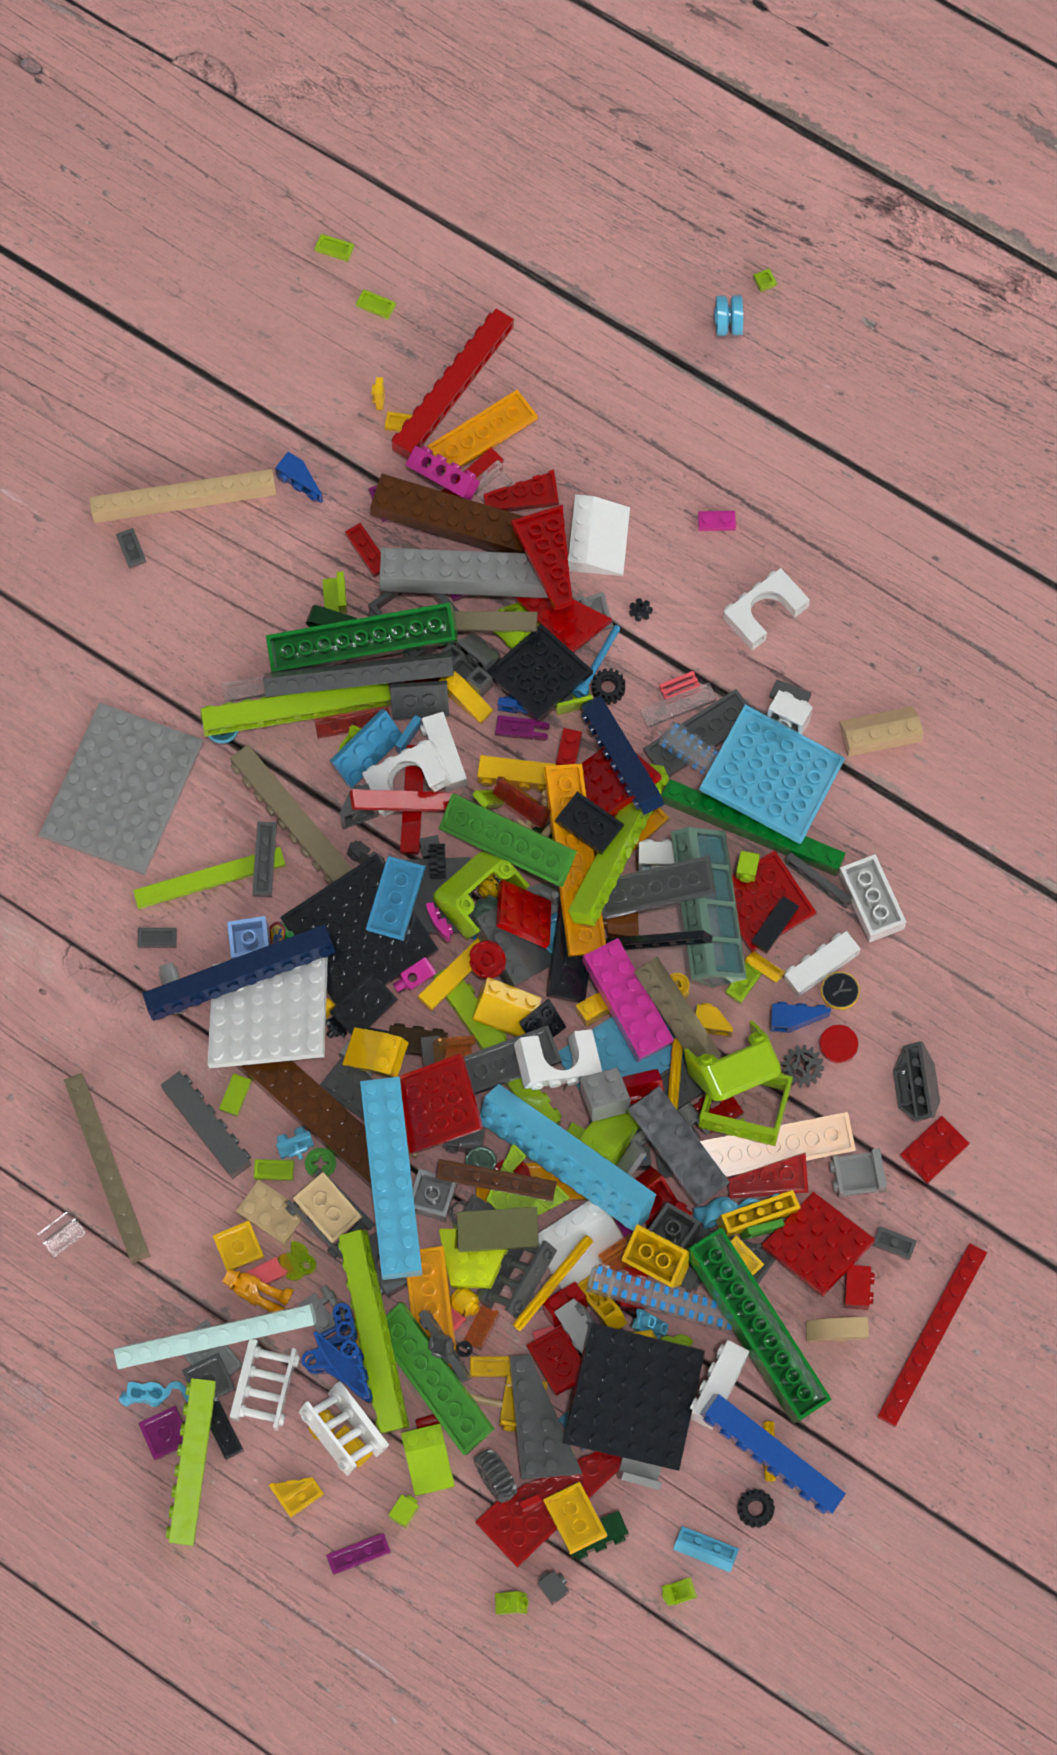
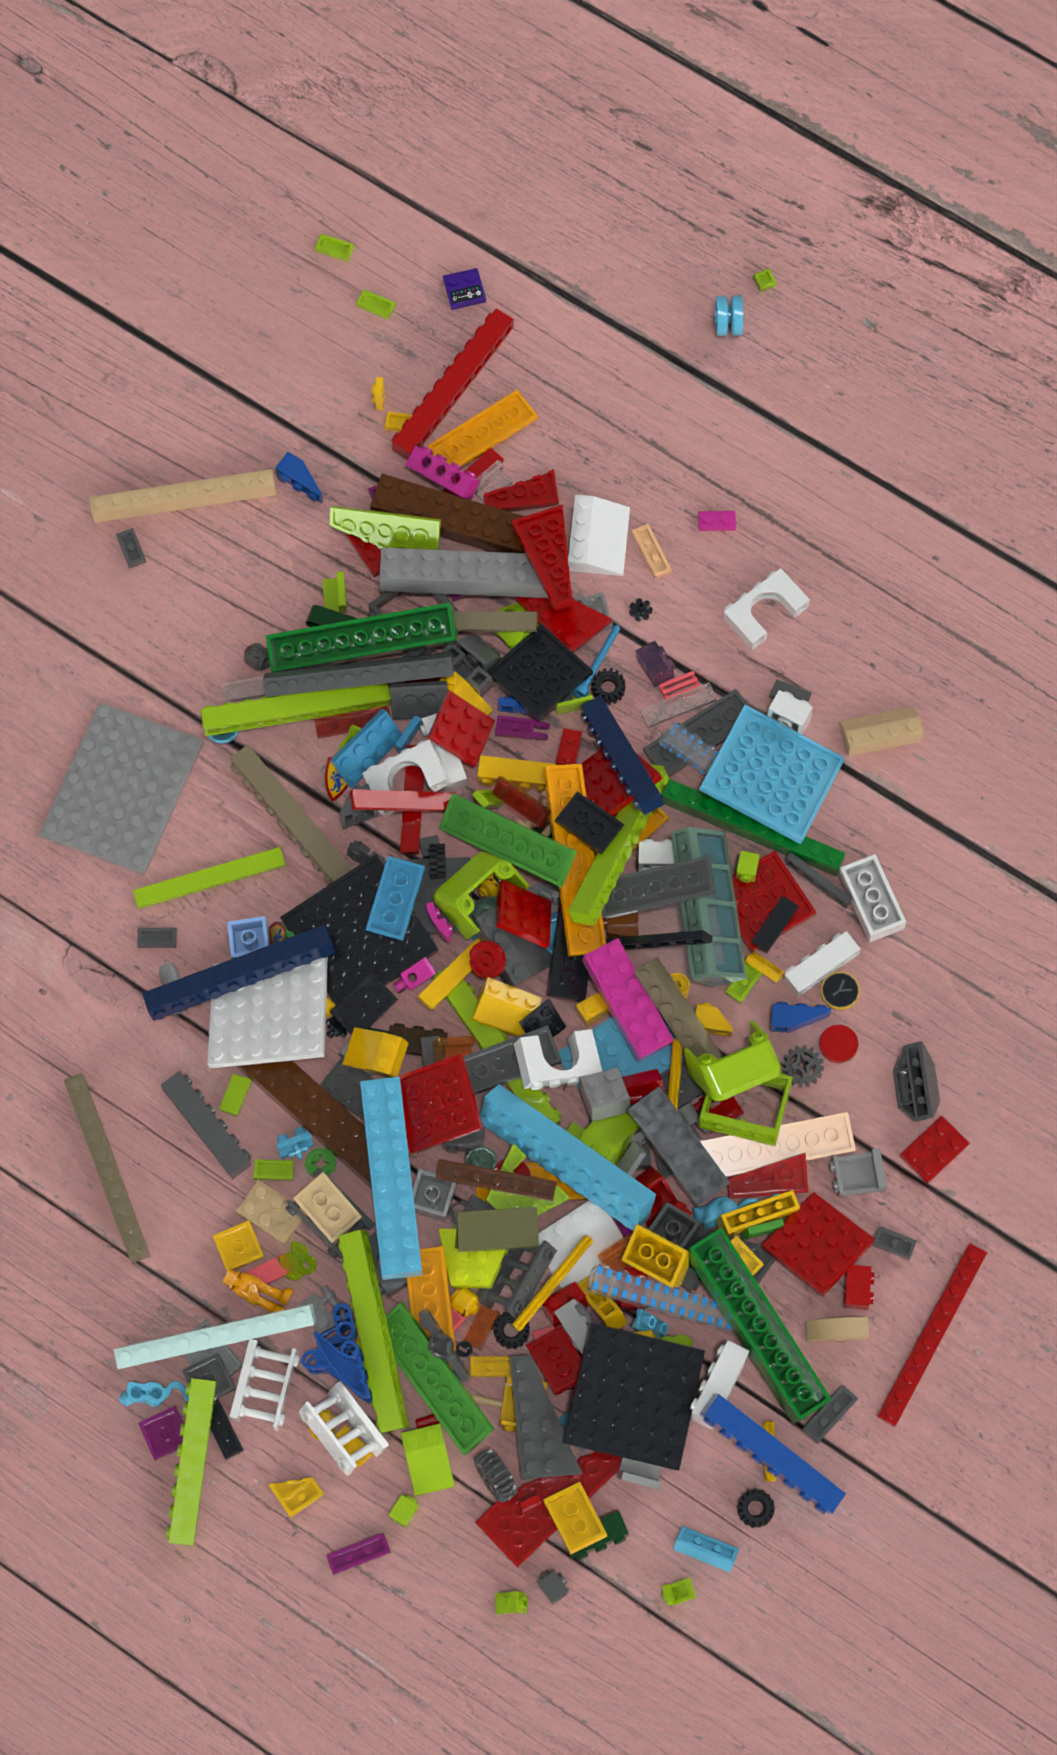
clear panel [37,1211,86,1258] -> none
dark grey plate [252,822,277,897] -> none
none -> dark grey head [244,643,270,671]
none -> shield [322,757,348,802]
none -> lime wing [329,506,441,550]
none -> red plate [427,691,495,768]
none -> dark purple plate [443,268,486,310]
none -> black tyre [494,1312,530,1349]
none -> light nougat tile [631,524,672,579]
none -> clear purple brick [635,641,675,687]
none -> dark grey plate [802,1385,858,1444]

